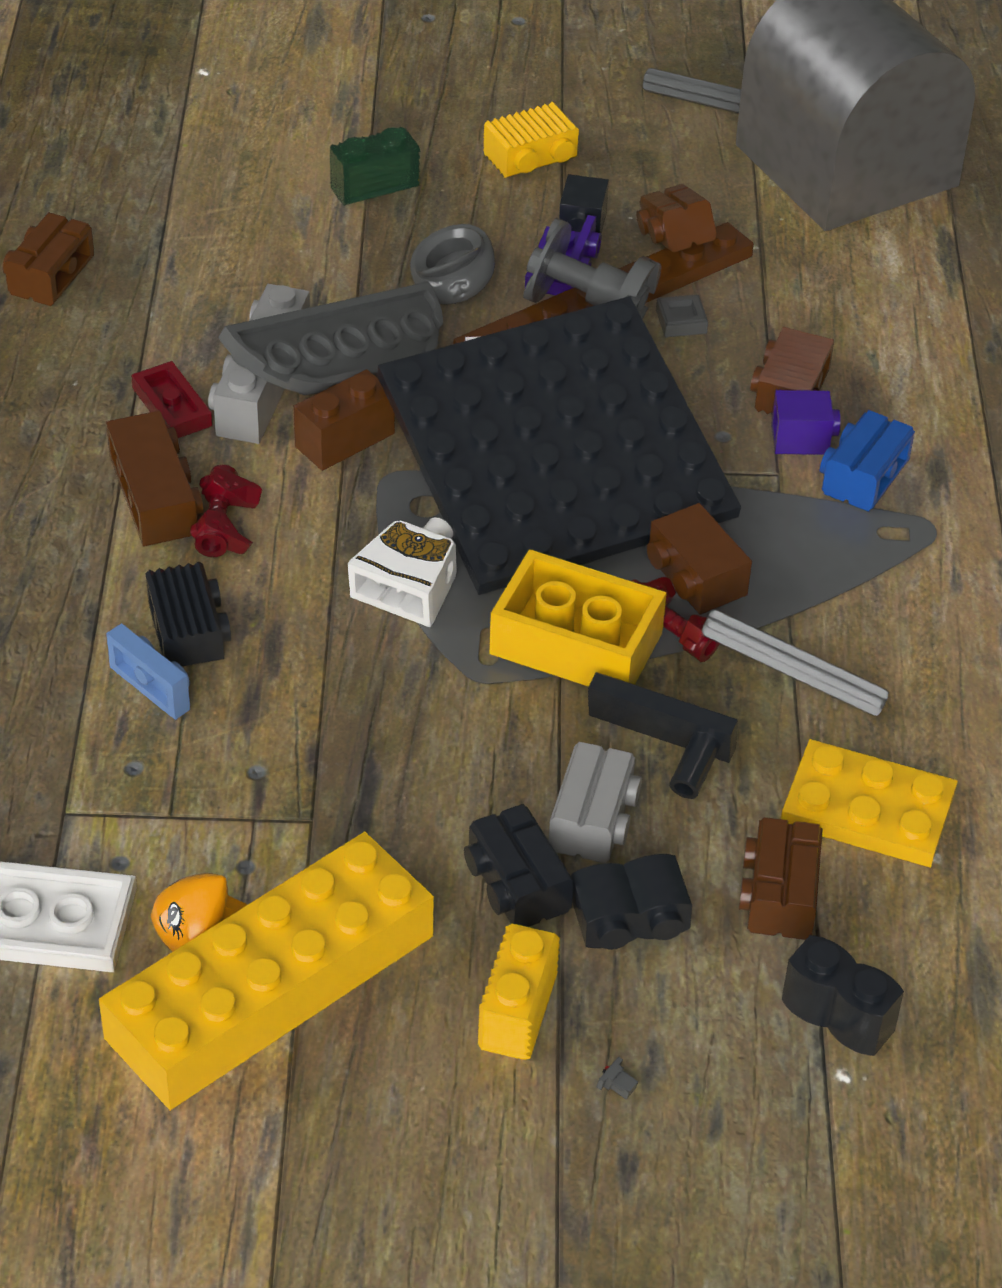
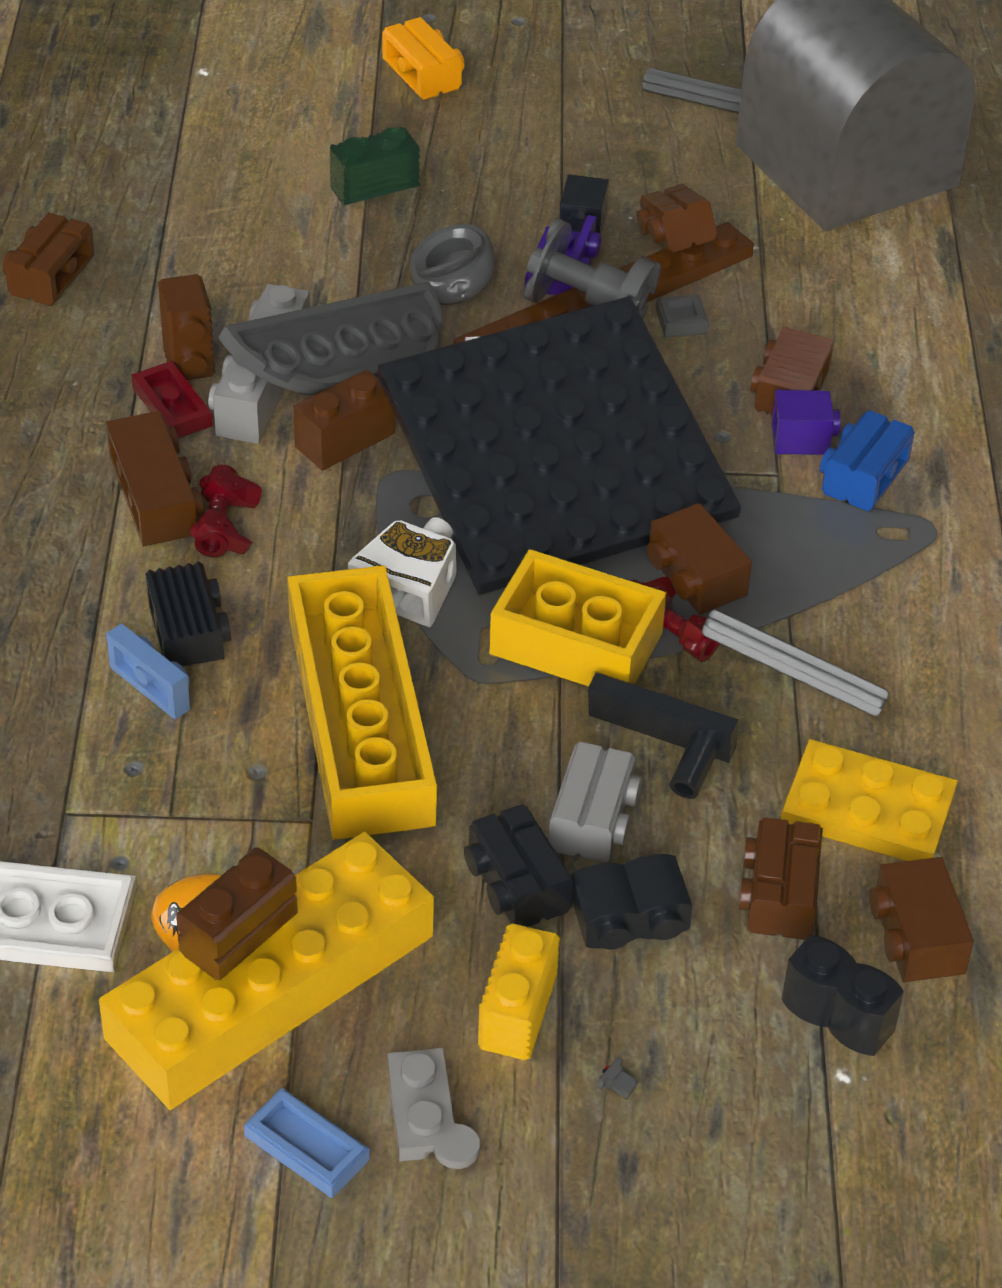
yellow brick [483,102,579,178] -> none
none -> reddish brown brick [158,274,216,380]
none -> reddish brown brick [176,847,298,980]
none -> medium blue tile [244,1088,370,1199]
none -> yellow brick [287,565,437,840]
none -> light orange brick [382,17,465,100]
none -> light grey hinge [387,1048,480,1169]
none -> reddish brown brick [869,857,974,982]

